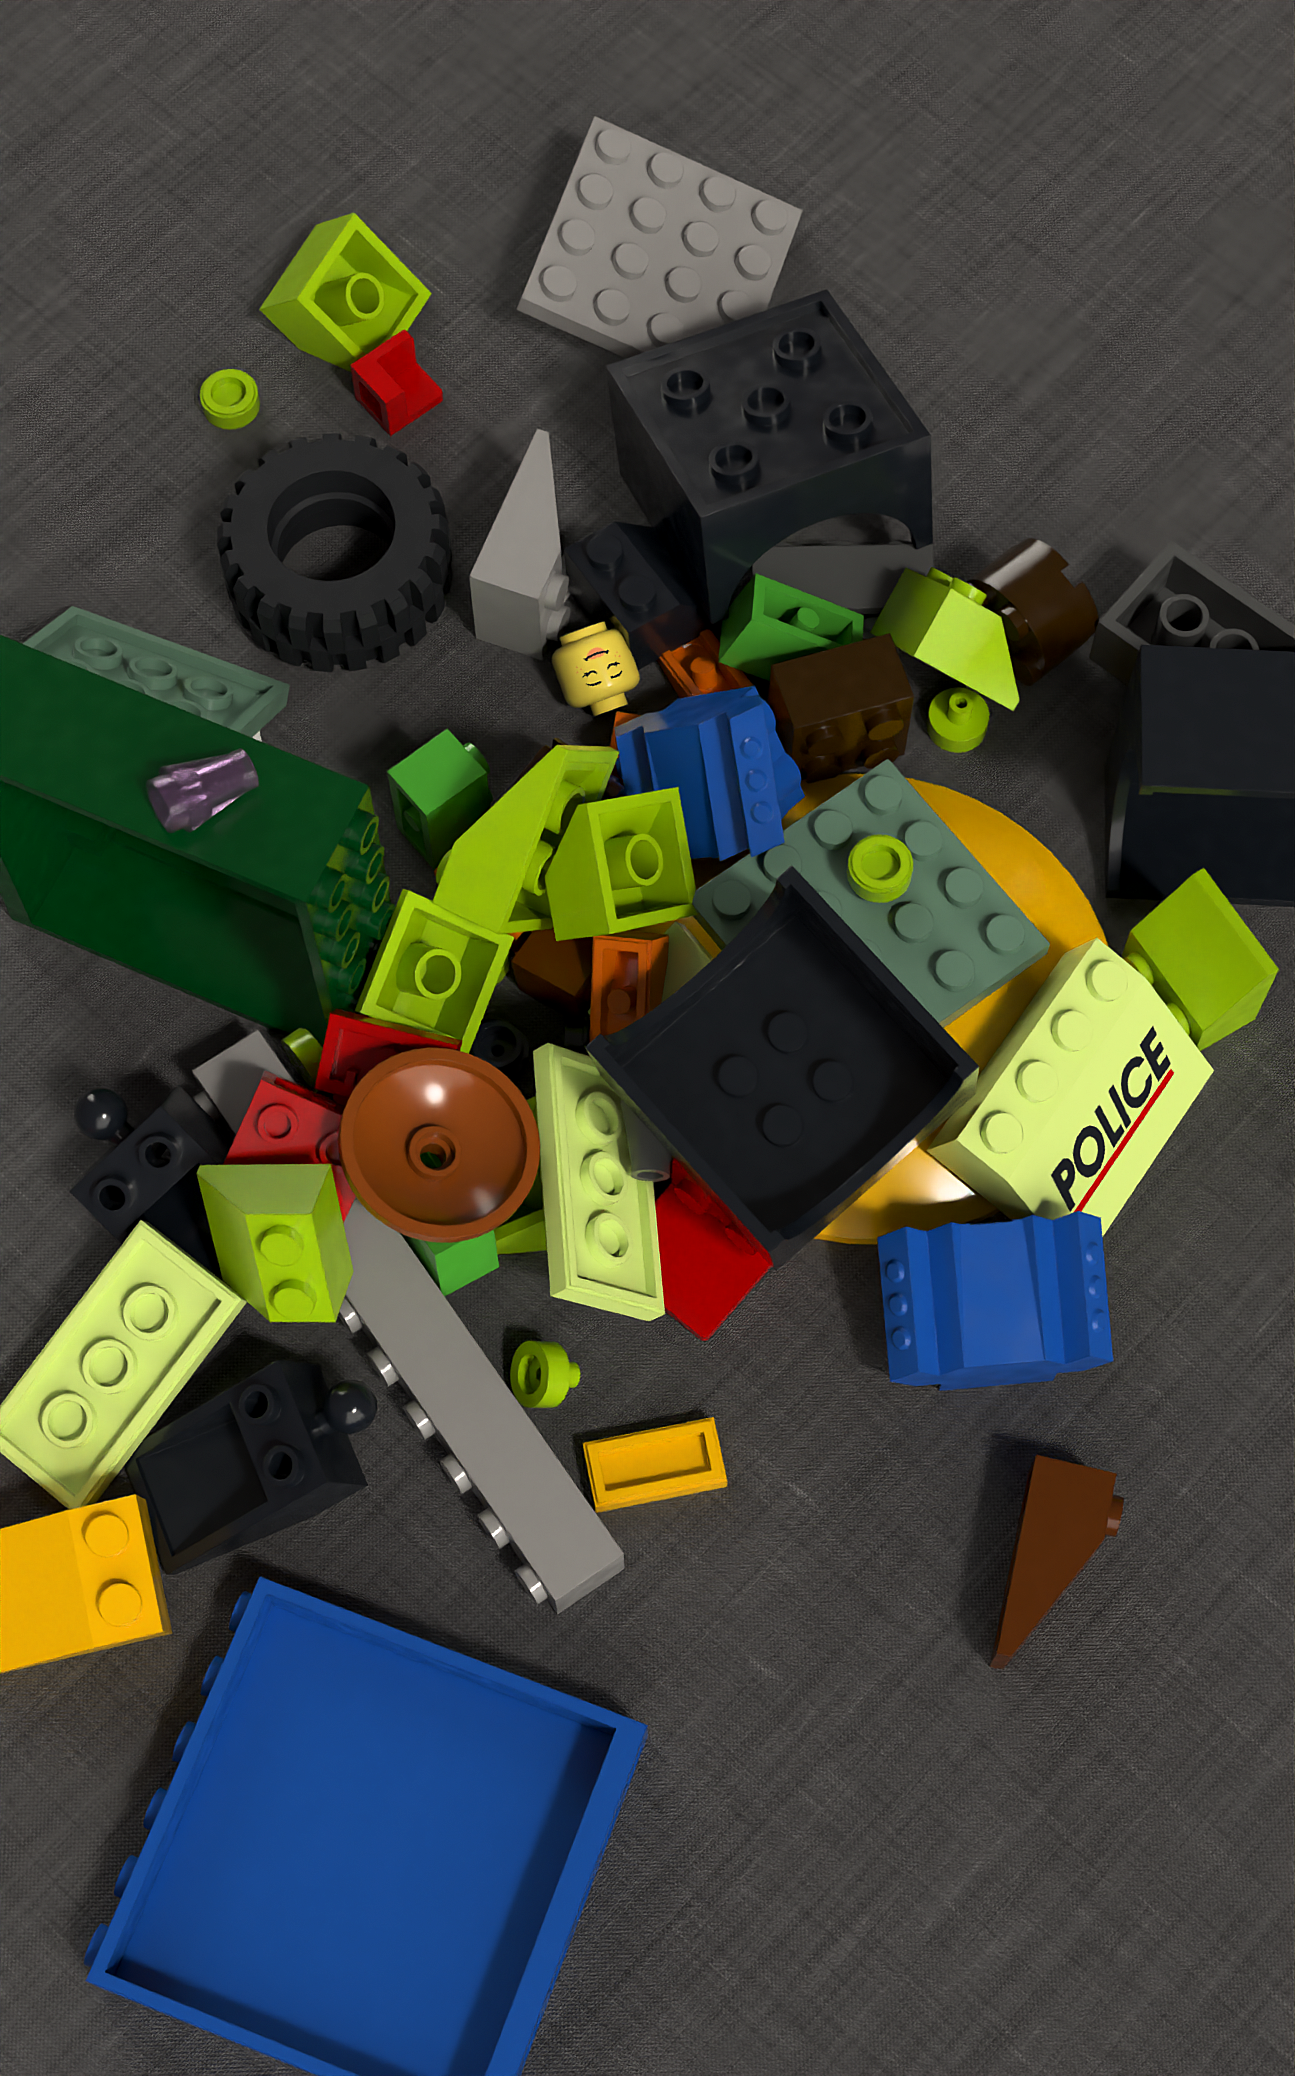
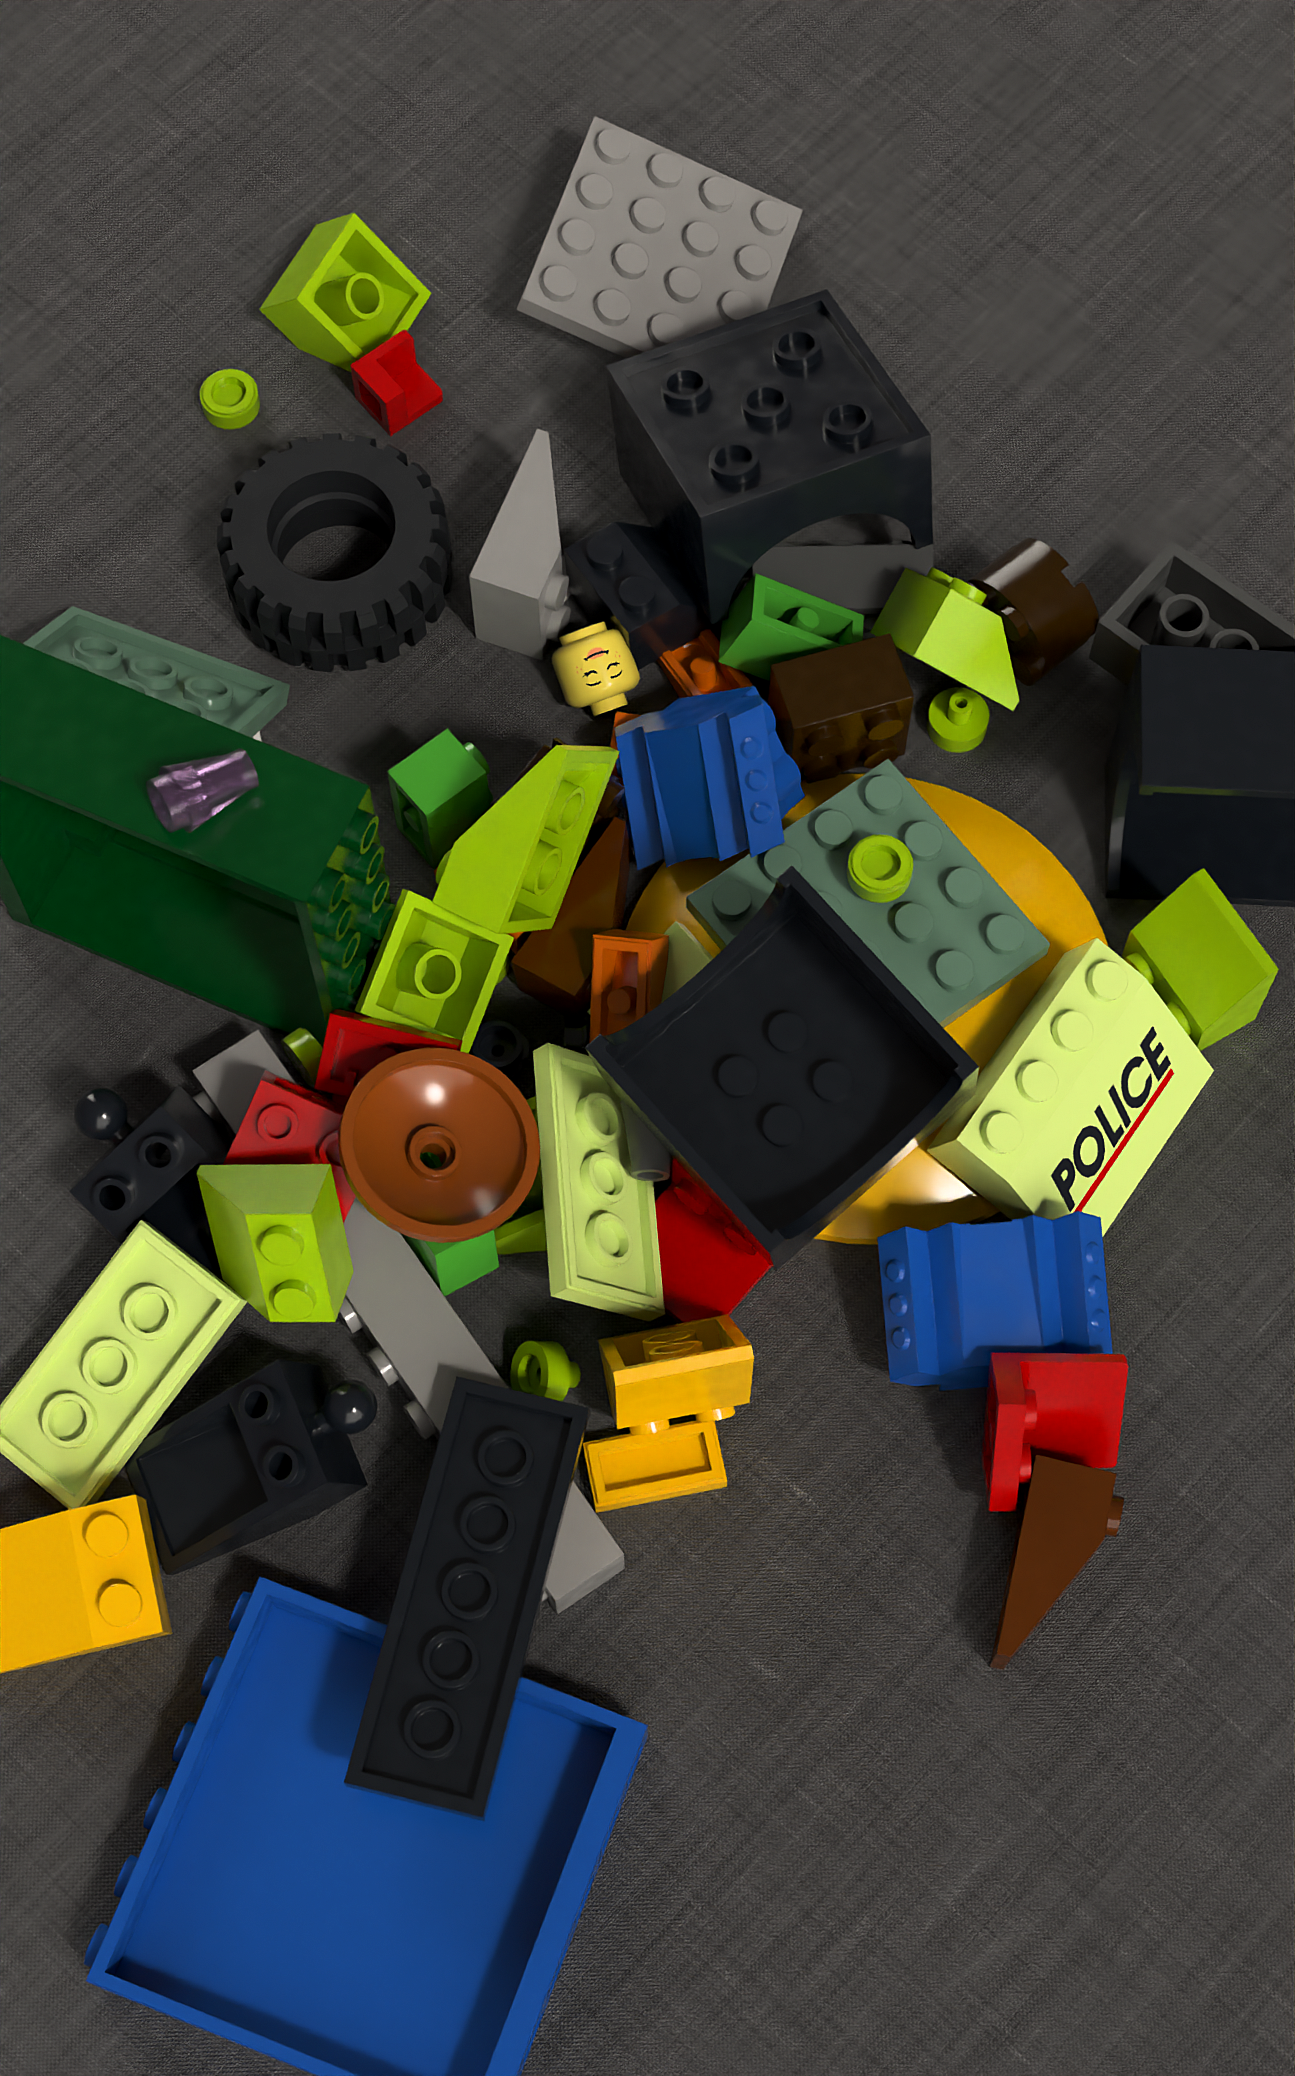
lime slope [545,787,698,941] -> none
none -> black plate [344,1376,590,1821]
none -> yellow slope [598,1314,754,1435]
none -> red bracket [981,1353,1128,1511]

